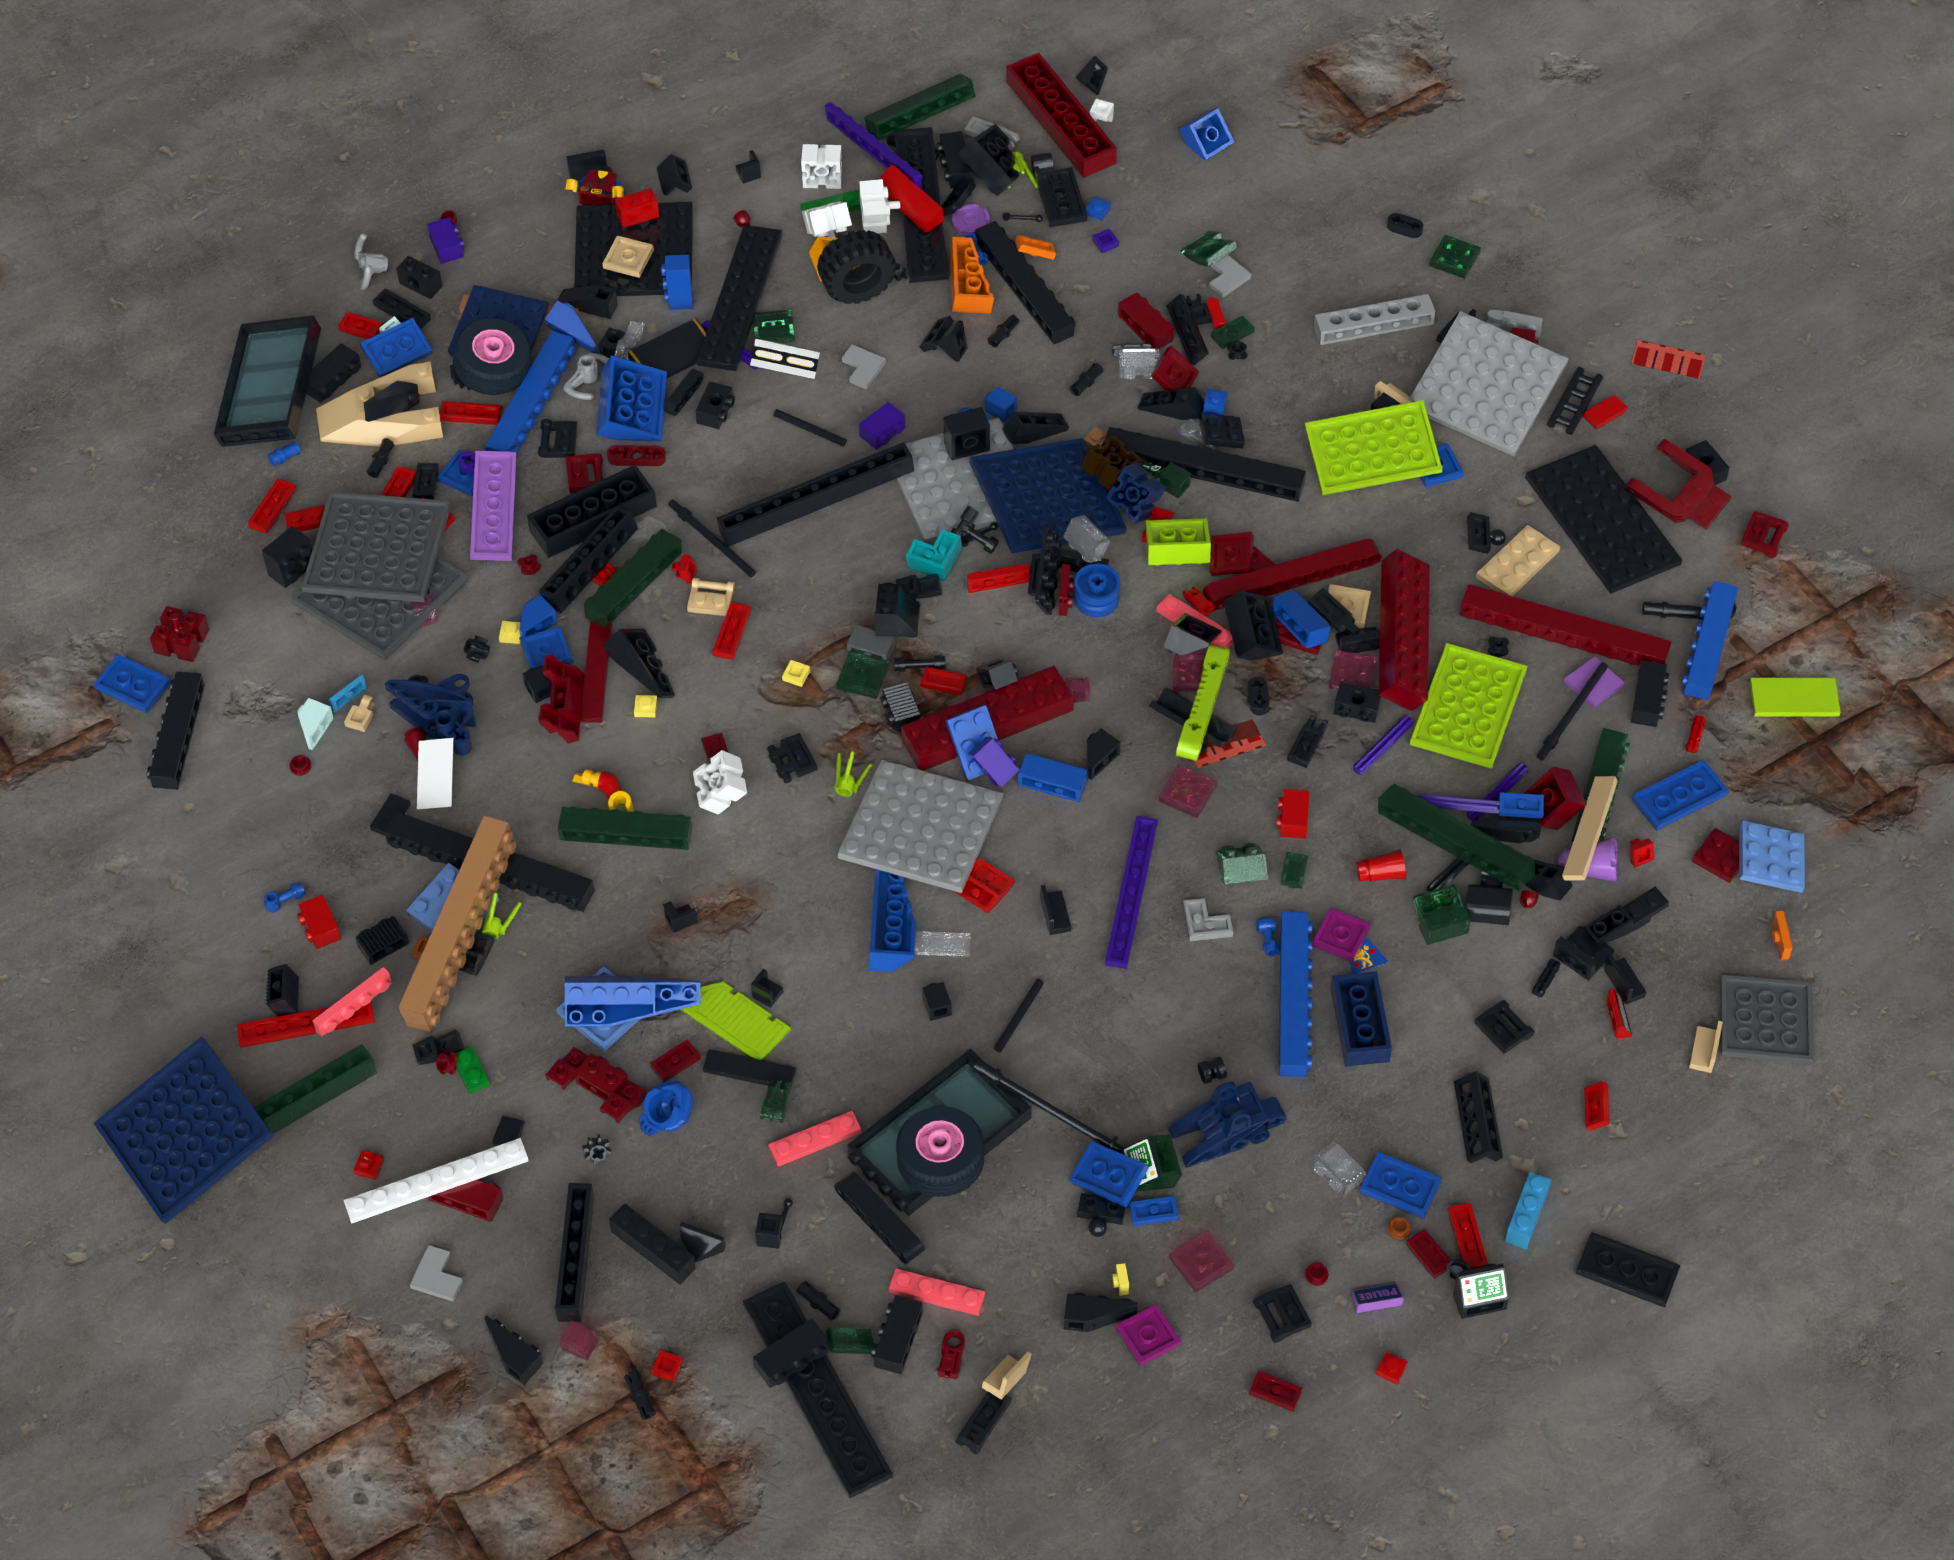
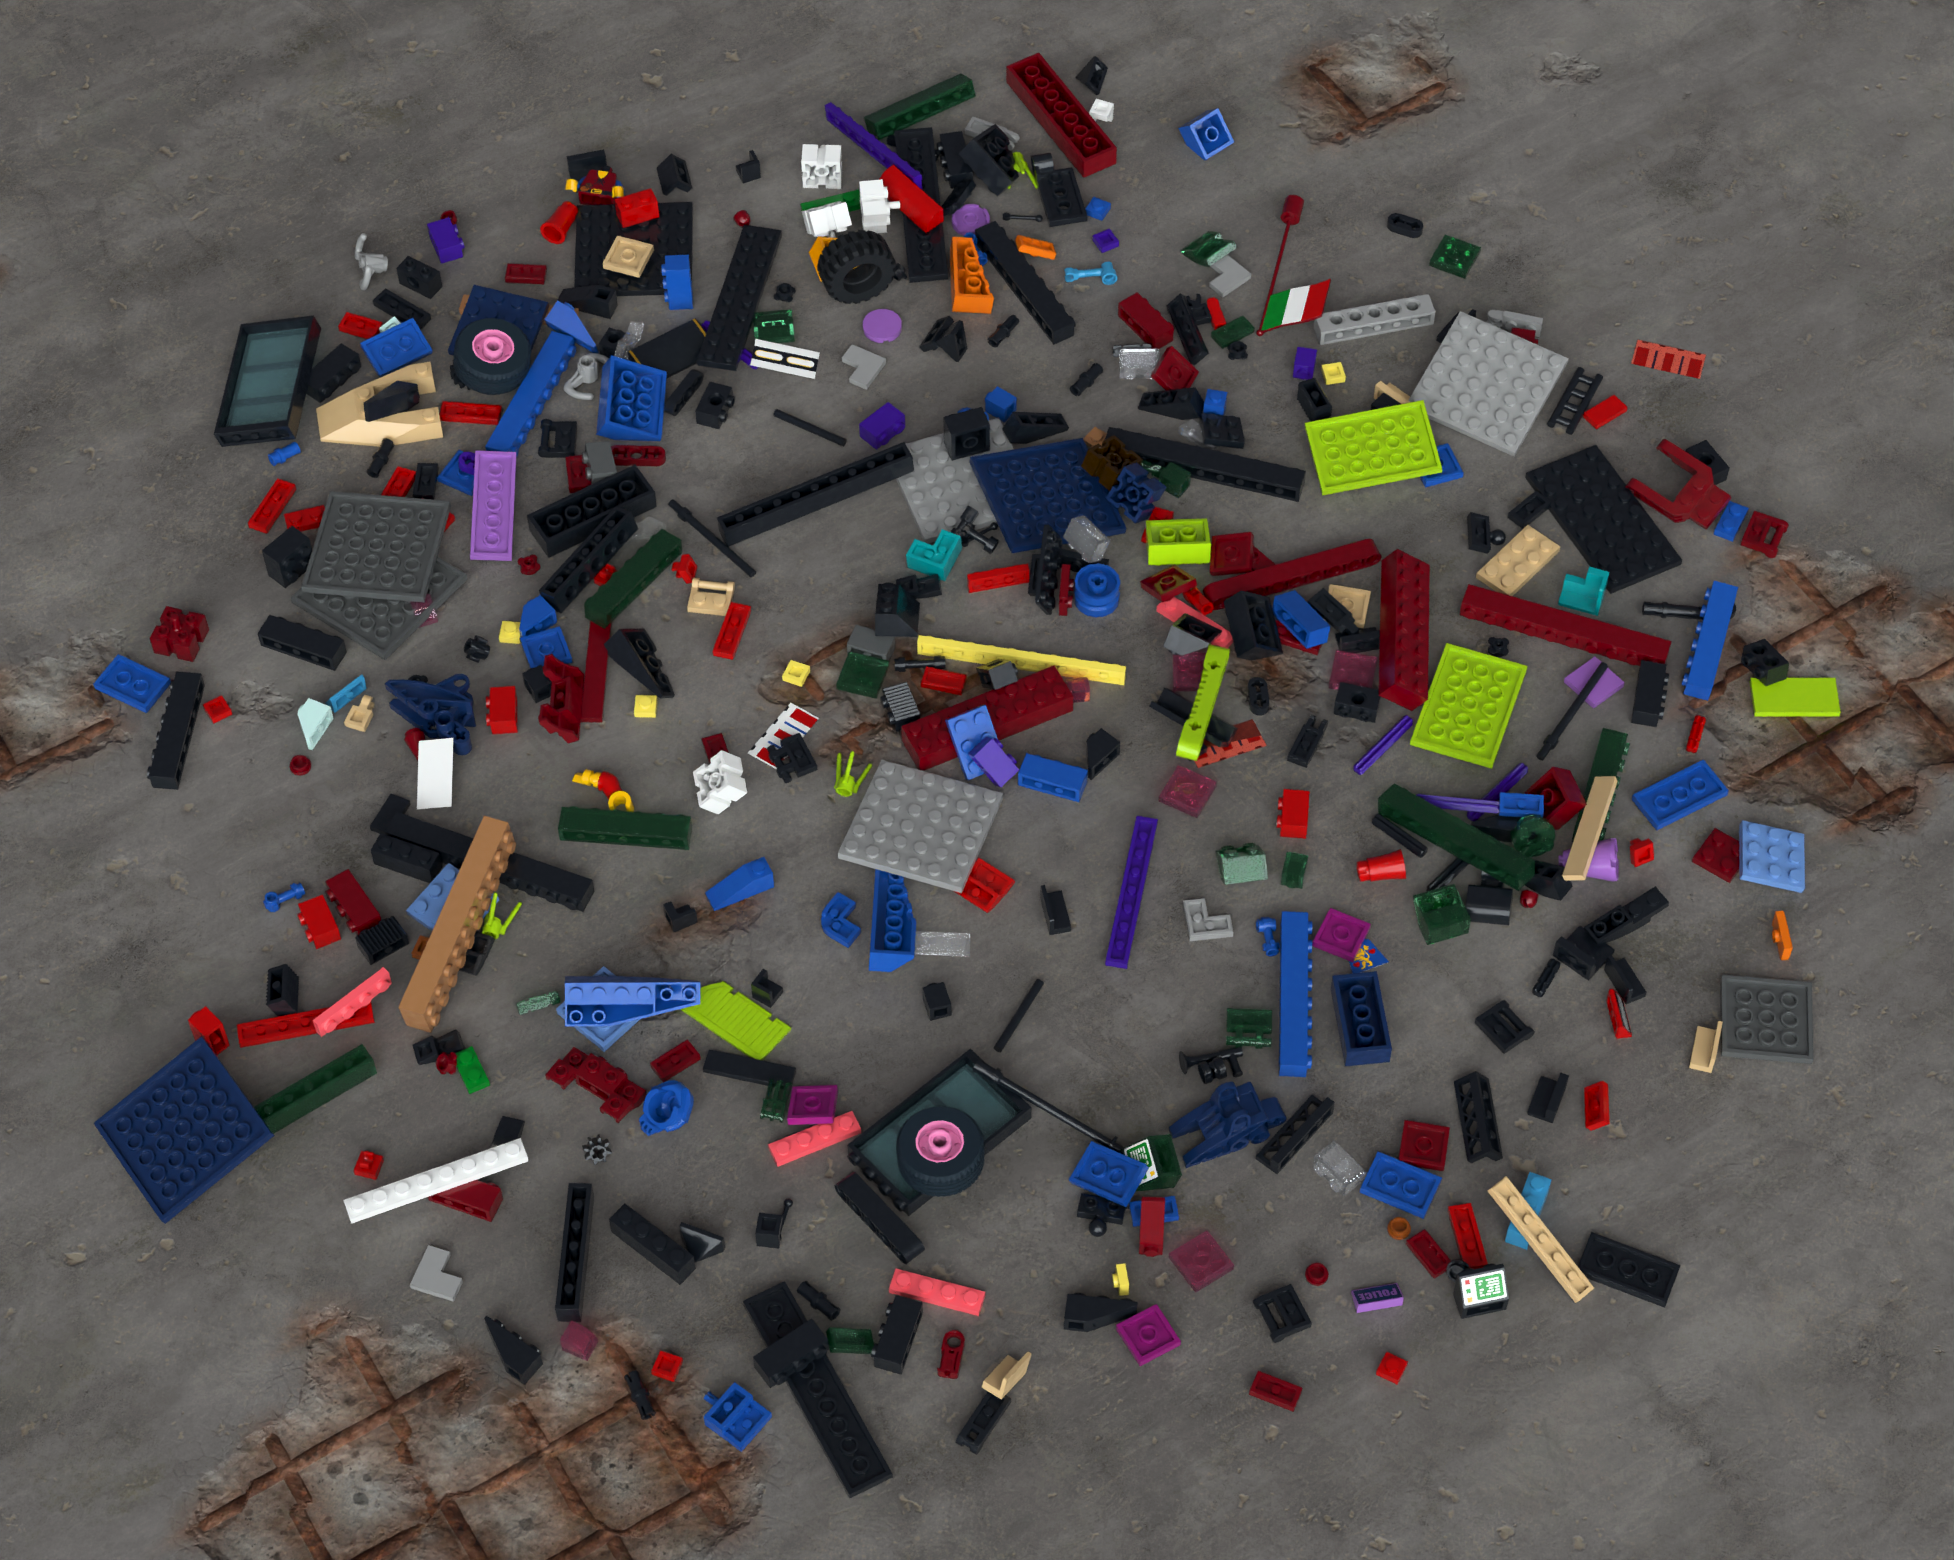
none -> red brick [188,1006,230,1055]
none -> red plate [203,695,232,724]
none -> black brick [258,615,347,671]
none -> dark red brick [325,869,381,935]
none -> black brick [371,833,442,883]
none -> red brick [486,686,518,734]
none -> dark red plate [505,263,547,285]
none -> clear green axle [516,991,560,1015]
none -> red plant [540,201,578,244]
none -> dark grey brick [582,441,617,485]
none -> blue plate [704,1382,772,1452]
none -> blue slope [705,857,774,911]
none -> sticker [748,703,819,769]
none -> black plate [774,283,796,302]
none -> magenta plate [787,1085,838,1125]
none -> blue plate [821,892,861,948]
none -> medium lavender tile [863,309,902,343]
none -> light yellow plate [917,635,1126,685]
none -> dark azure brick [1064,262,1117,285]
none -> dark red slope [1139,1197,1165,1257]
none -> dark red plate [1140,565,1197,602]
none -> black piece [1179,1047,1243,1078]
none -> clear green plate [1226,1008,1272,1049]
none -> black fence [1255,1095,1335,1174]
none -> flag [1256,195,1331,336]
none -> dark purple brick [1293,347,1317,380]
none -> black brick [1297,378,1332,422]
none -> light yellow plate [1321,362,1346,385]
none -> black axle [1372,813,1428,858]
none -> dark red plate [1399,1120,1450,1171]
none -> tan tile [1488,1176,1594,1303]
none -> black plate [1508,491,1551,529]
none -> clear green plate [1511,814,1555,858]
none -> black panel [1527,1073,1569,1123]
none -> teal panel [1558,566,1610,616]
none -> blue plate [1714,501,1749,542]
none -> black brick [1741,639,1789,686]

